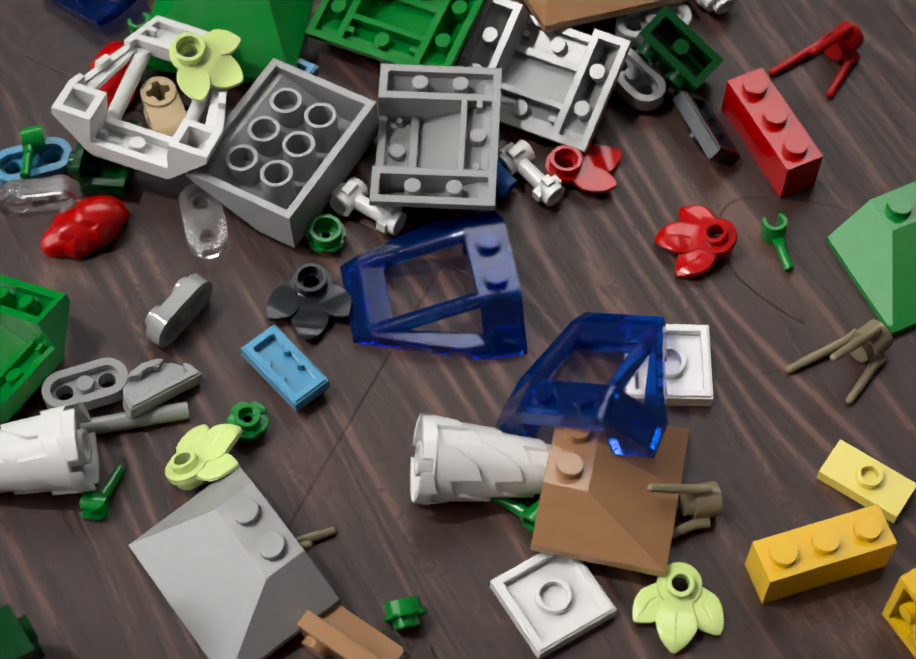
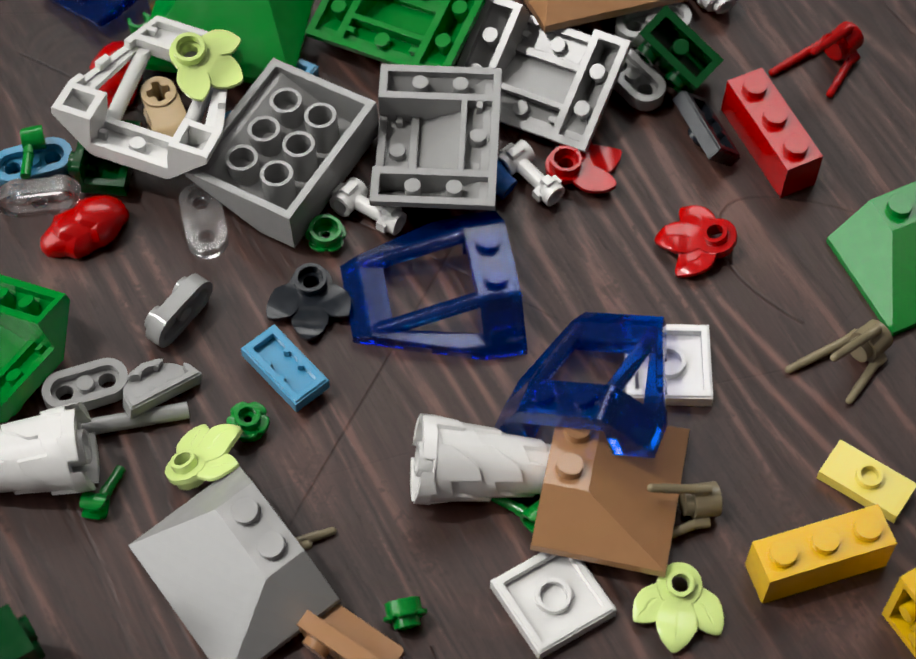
green hand [761,213,794,272] -> none

